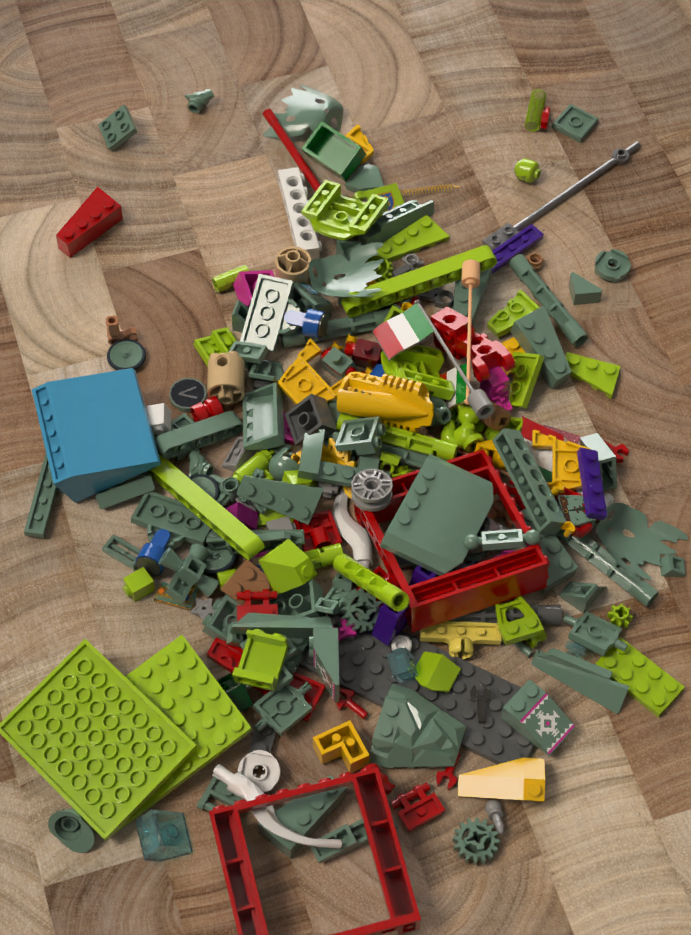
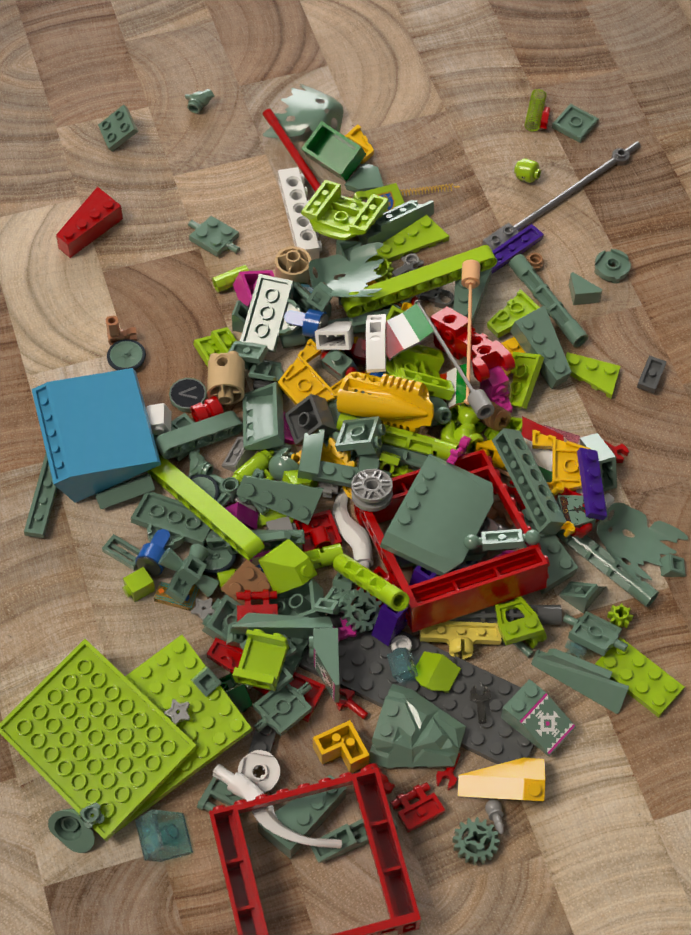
none -> sand green plate [80,803,105,828]
none -> light grey plate [164,699,190,725]
none -> sand green plate [188,216,240,257]
none -> sand green slope [191,666,222,697]
none -> sand green brick [307,282,333,312]
none -> white slope [315,321,354,350]
none -> white slope [366,314,386,373]
none -> dark pink bar [446,436,471,465]
none -> dark grey plate [637,355,667,393]

